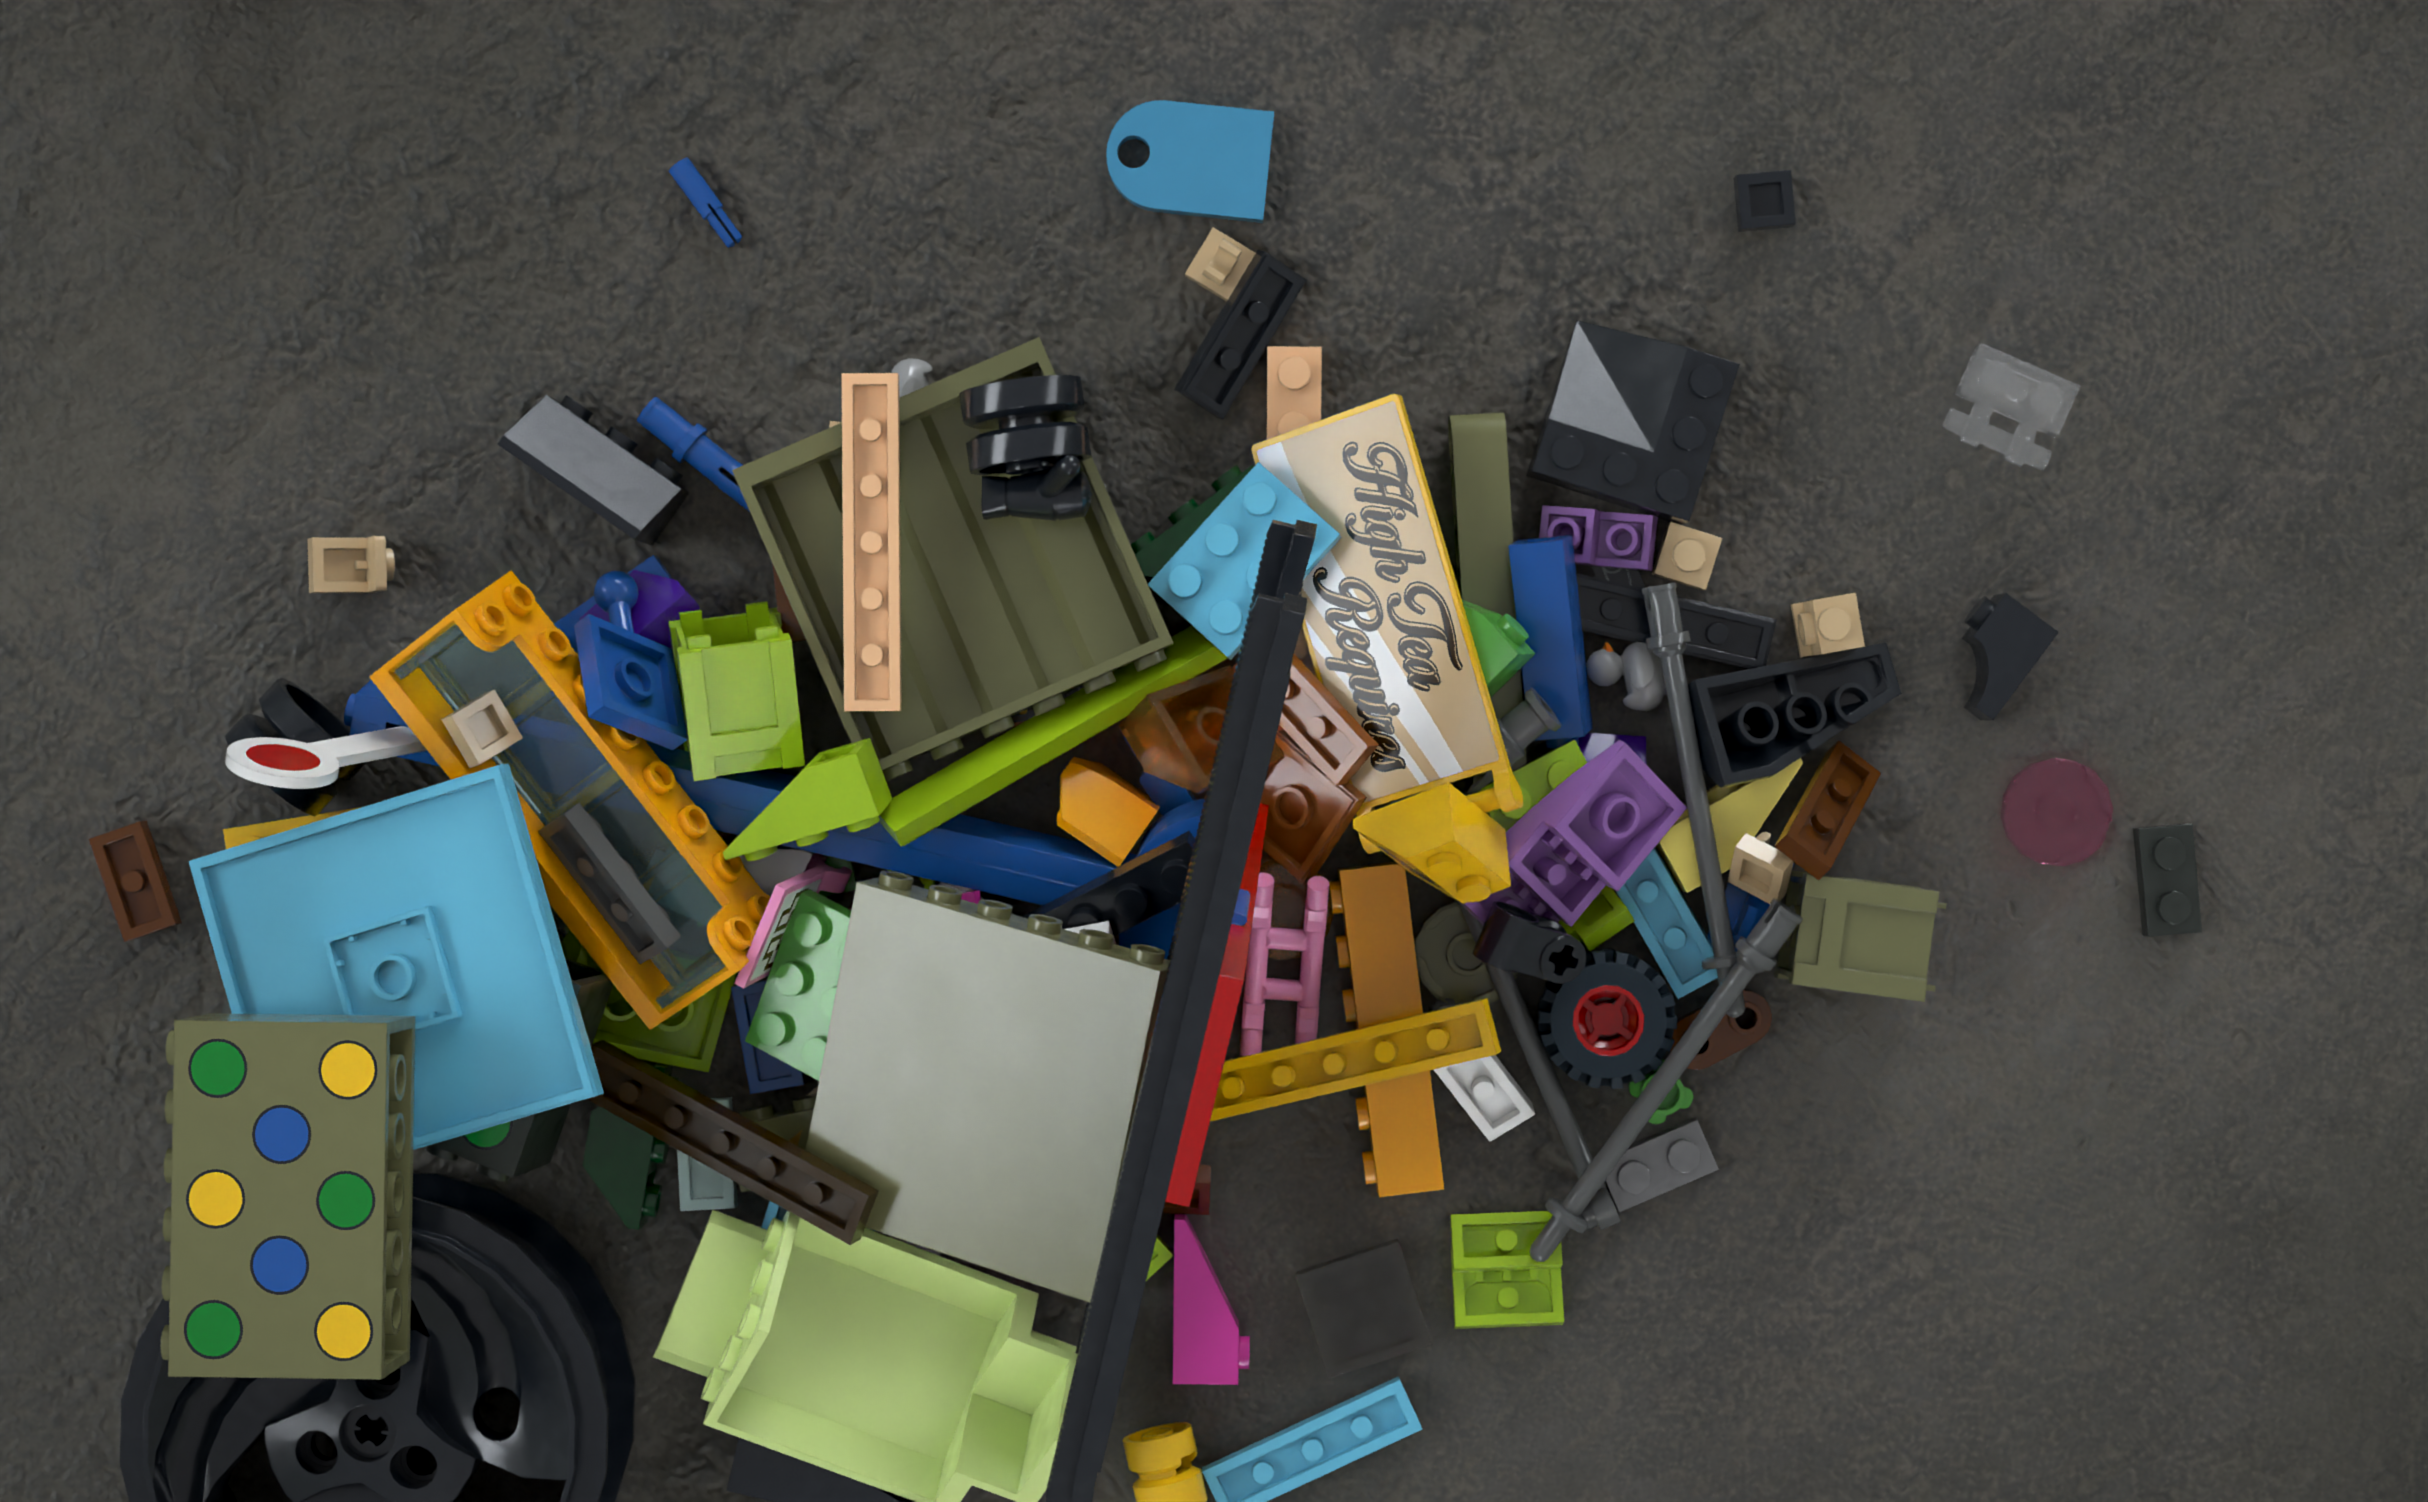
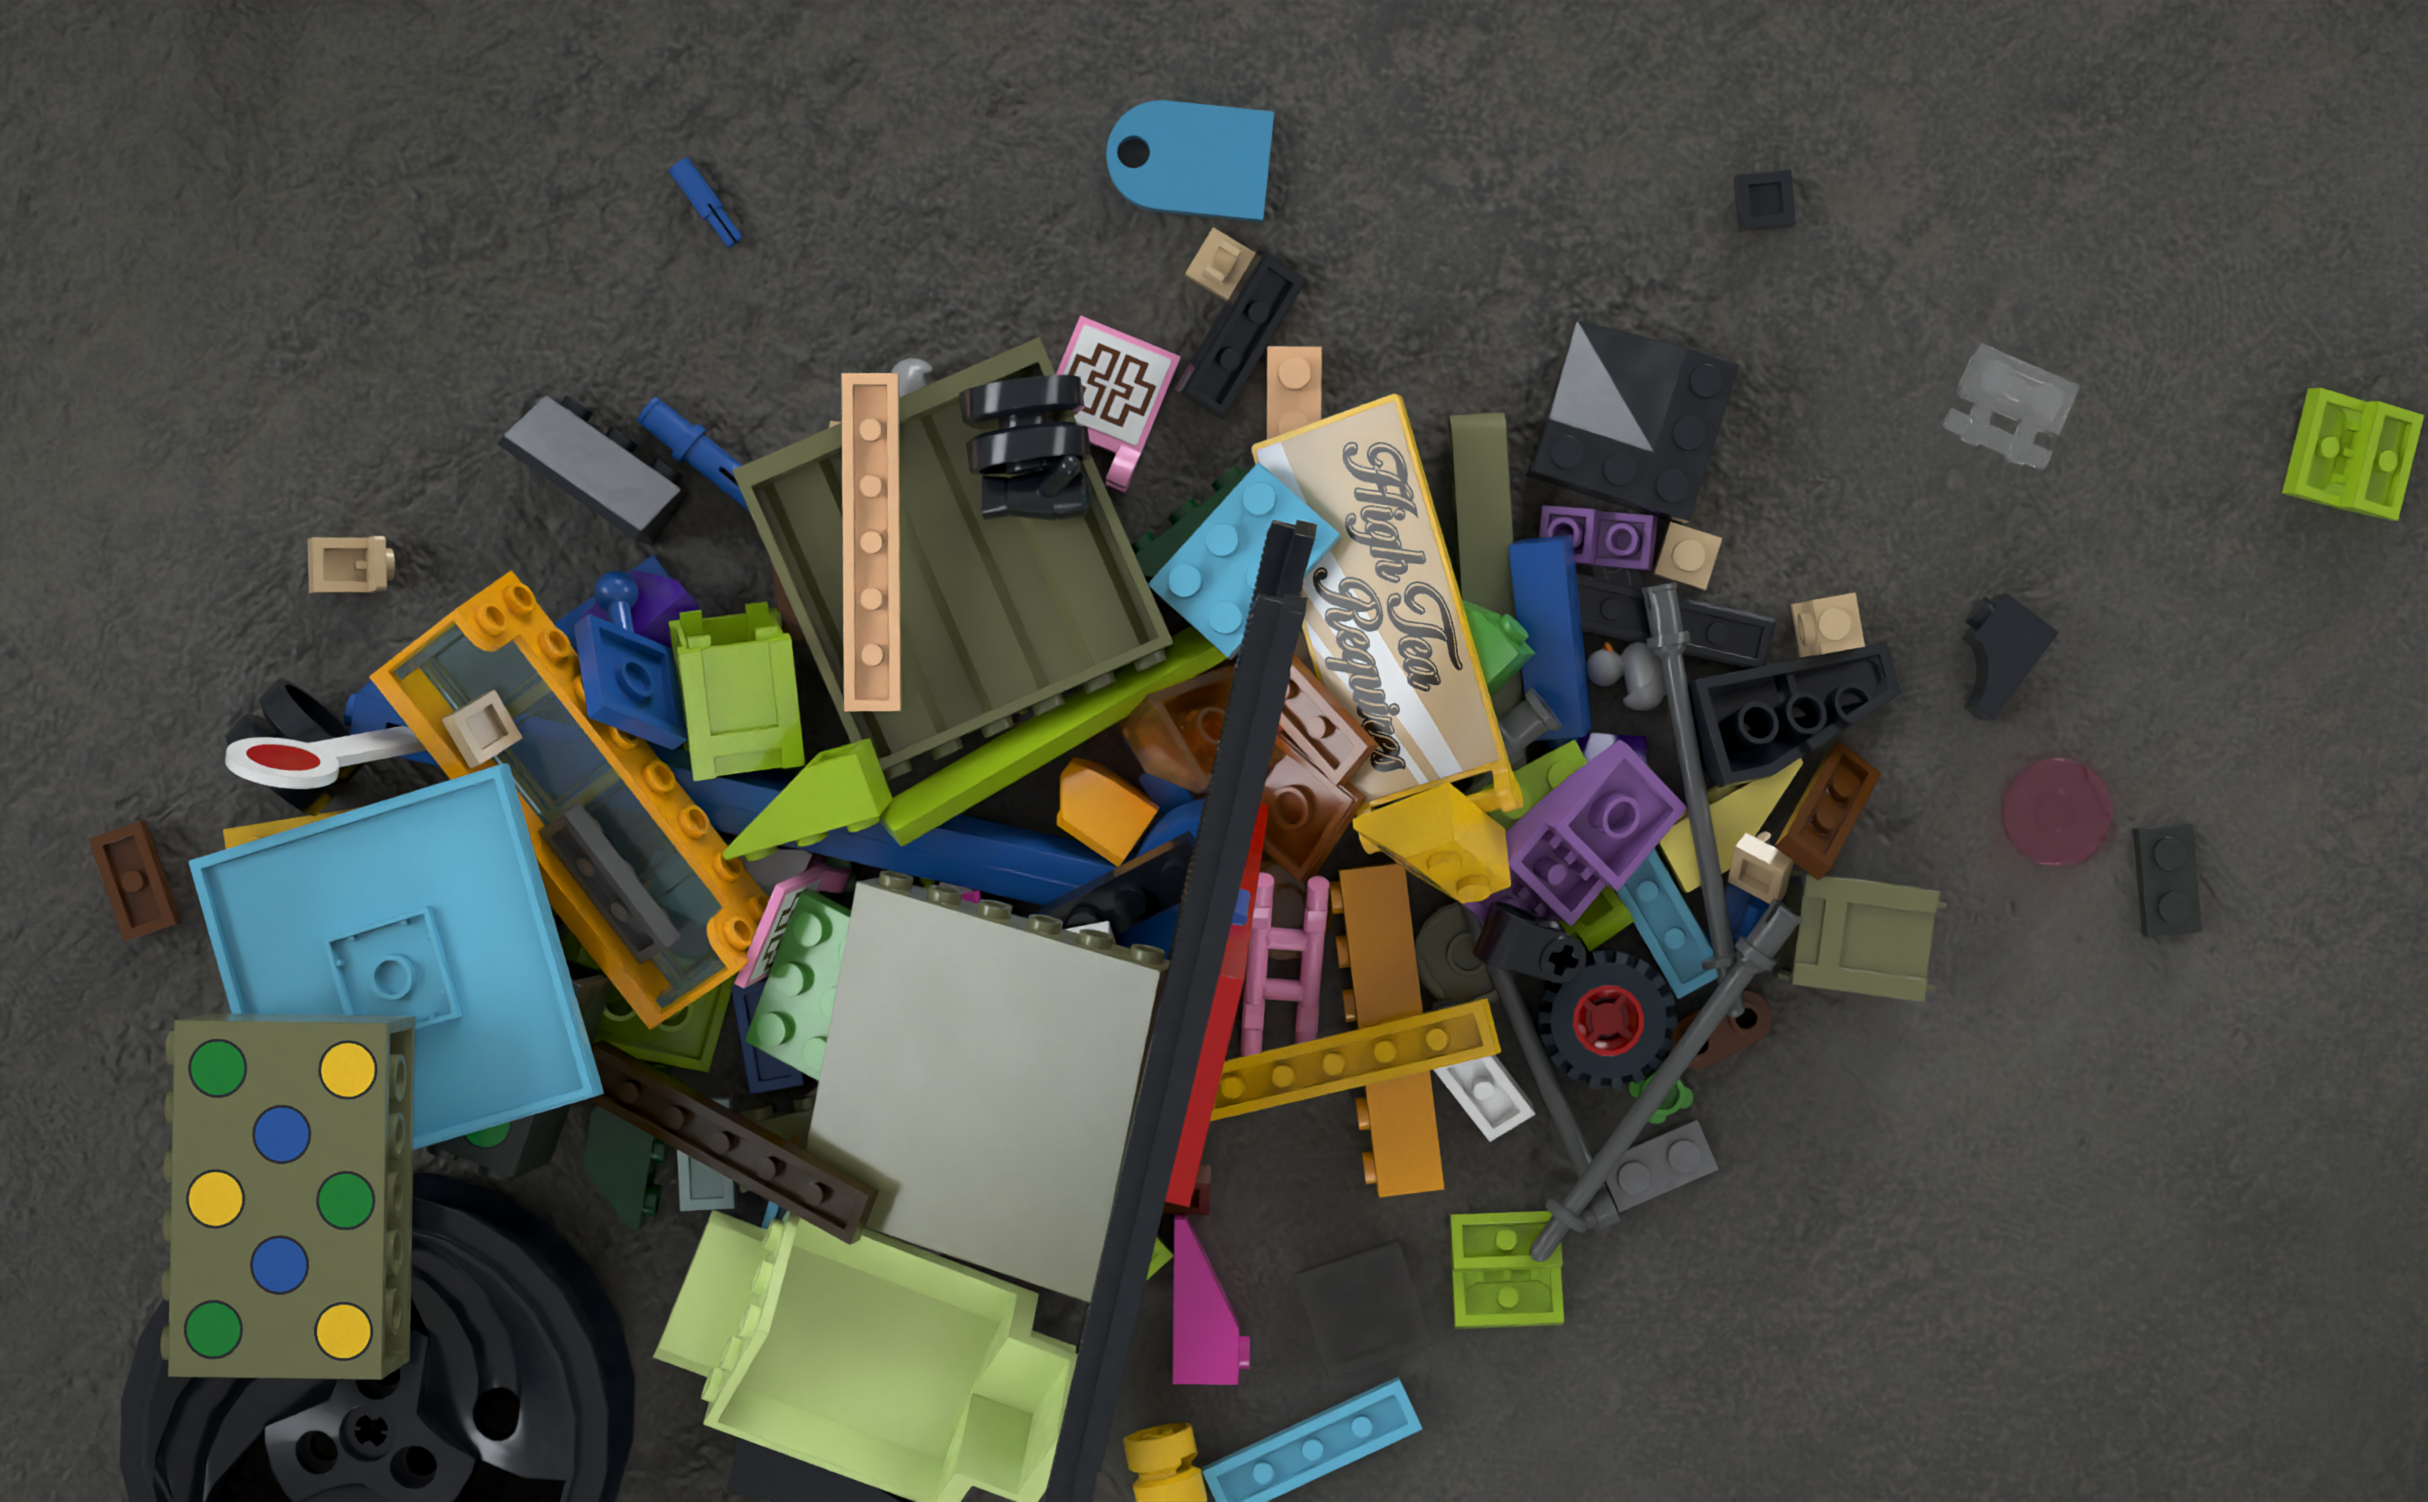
none -> flag [1056,316,1181,494]
none -> lime slope [2282,388,2424,521]

